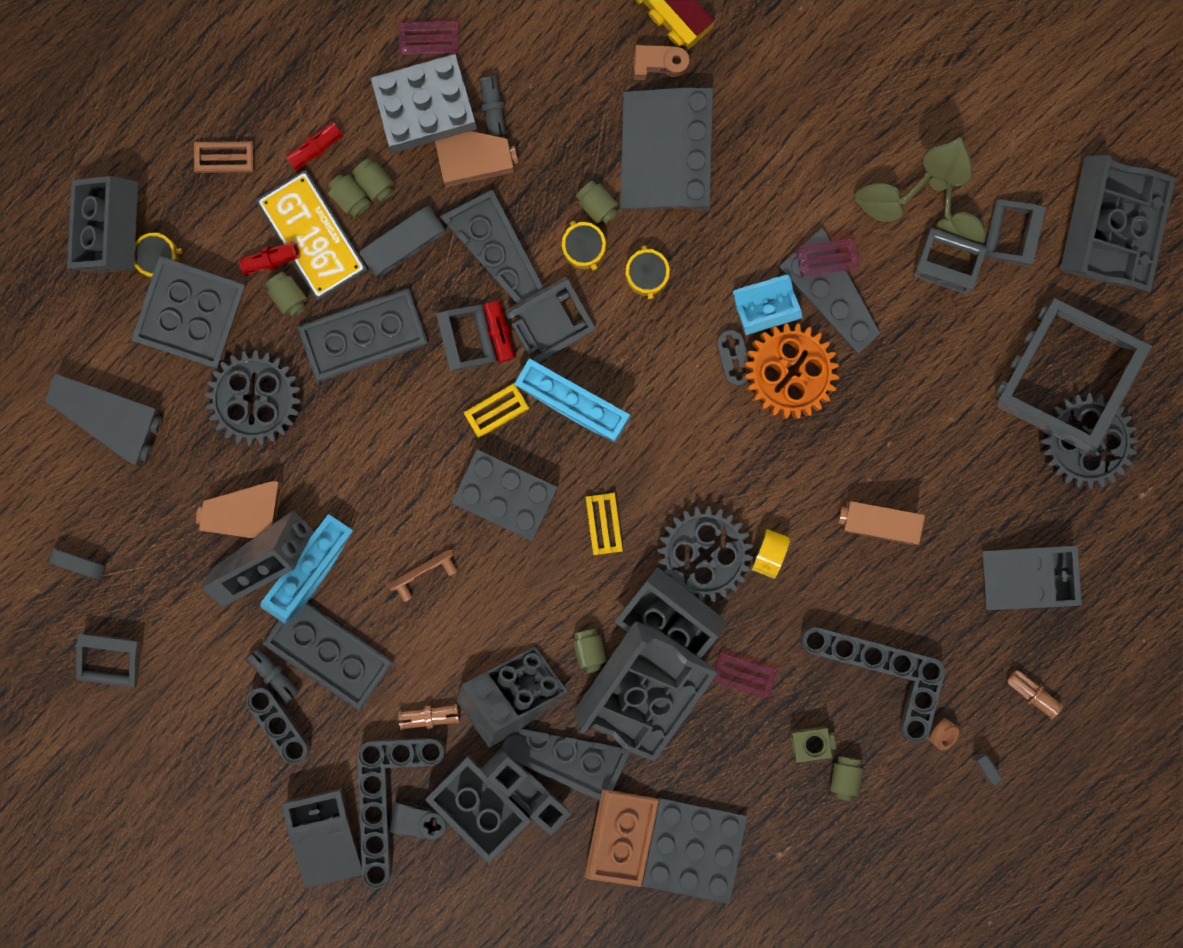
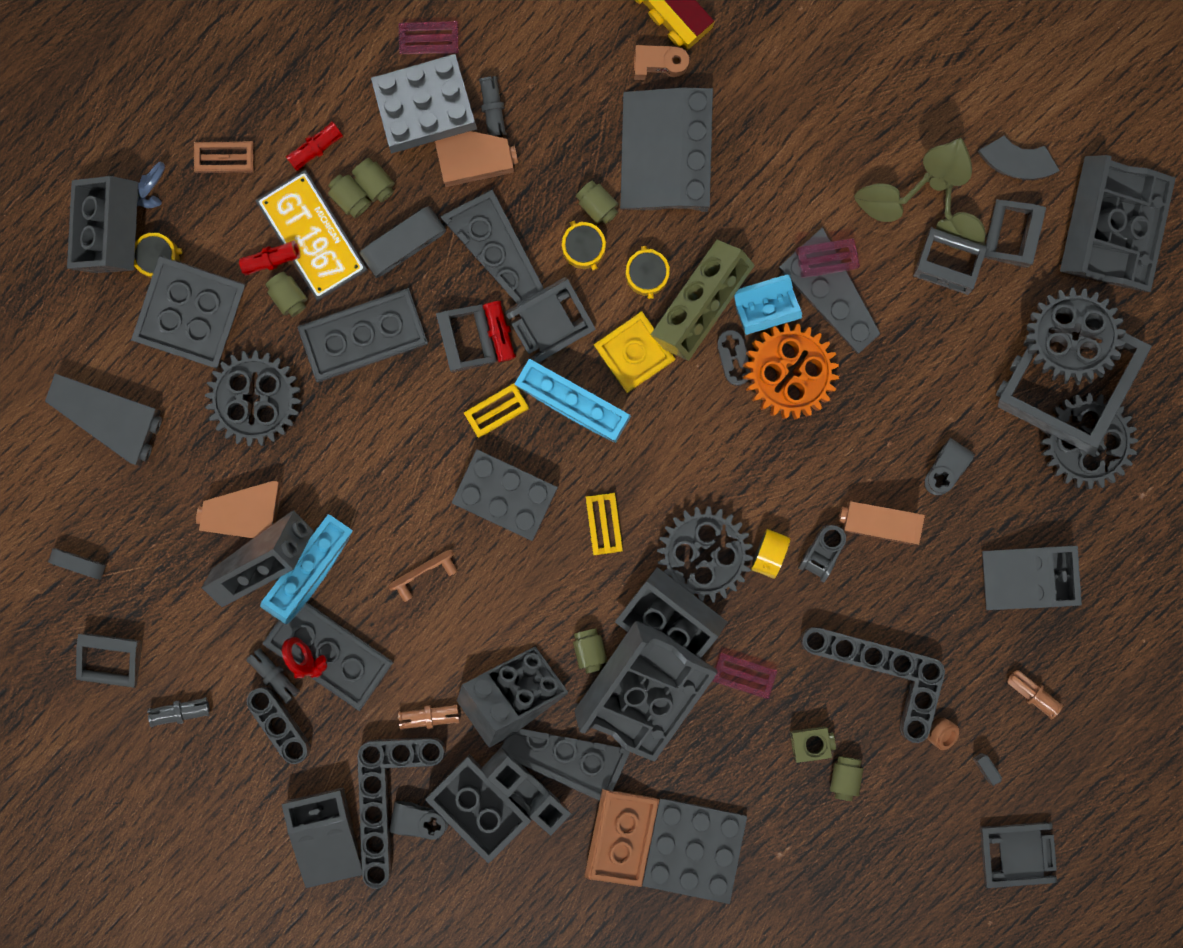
none -> sand blue piece [137,161,165,209]
none -> dark grey pin [147,697,210,727]
none -> red piece [282,637,328,678]
none -> yellow tile [594,312,676,393]
none -> olive brick [650,240,755,361]
none -> dark grey piece [798,524,846,583]
none -> dark grey piece [924,438,975,496]
none -> dark grey tile [978,135,1060,181]
none -> dark grey container [980,822,1057,888]
none -> dark grey gear [1026,288,1126,385]

